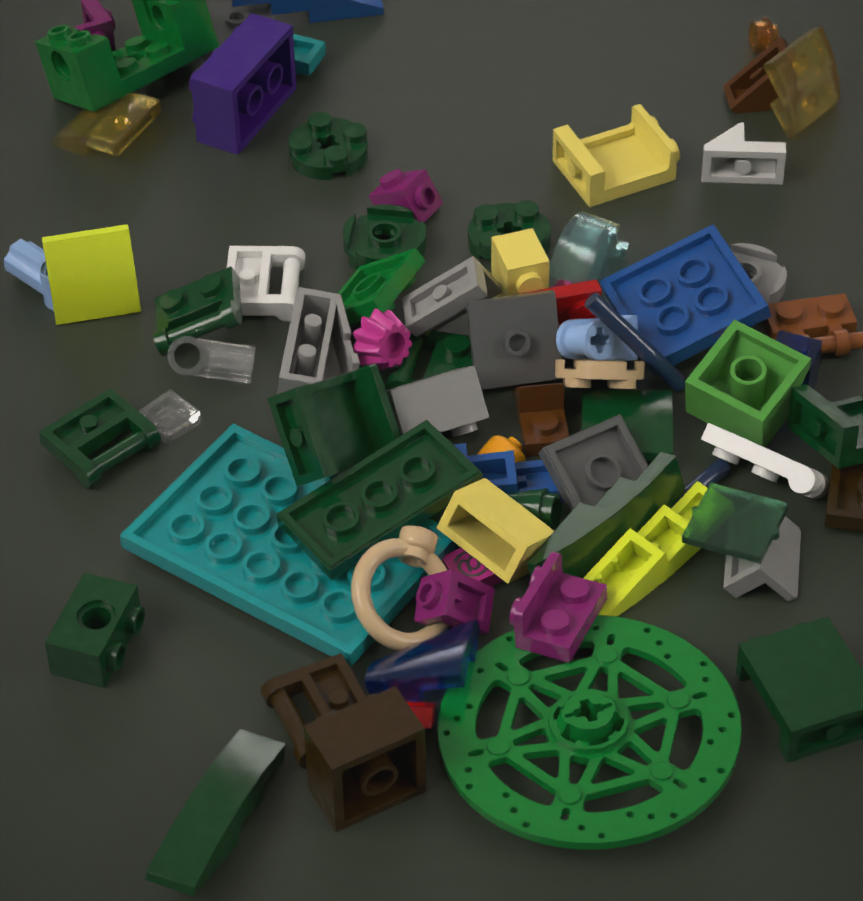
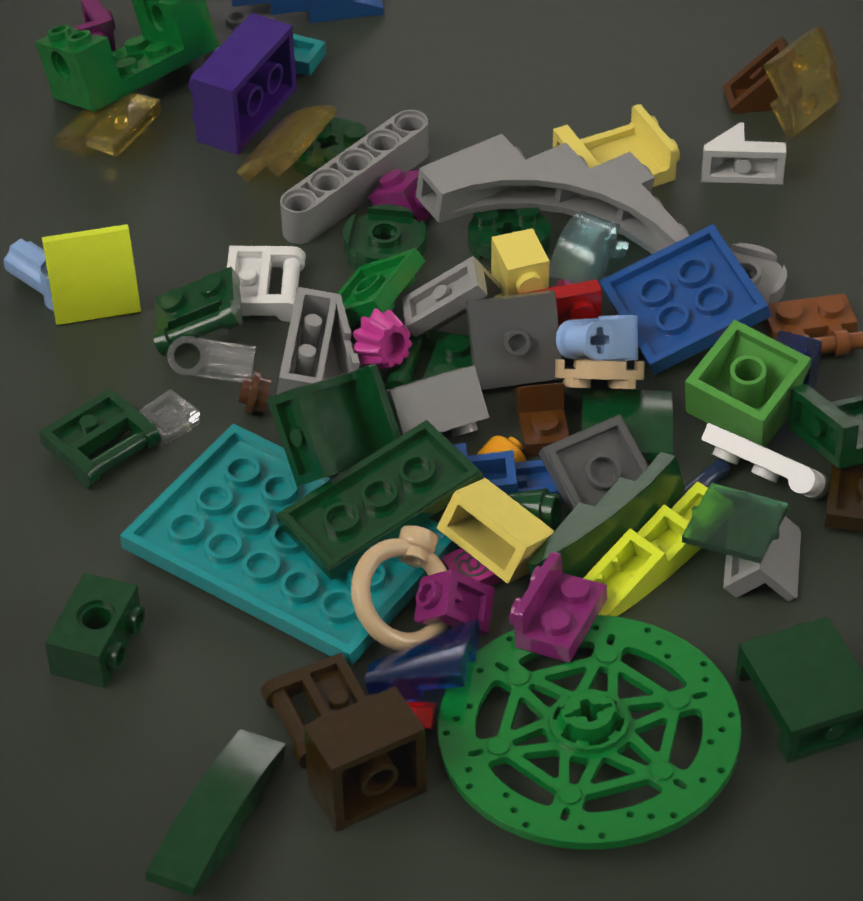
dark blue bar [585,293,687,392] -> none
clear orange plate [748,17,779,51] -> none
none -> clear yellow slope [236,105,338,182]
none -> reddish brown plate [238,370,271,415]
none -> light grey beam [280,110,429,244]
none -> light grey arch [416,134,690,254]

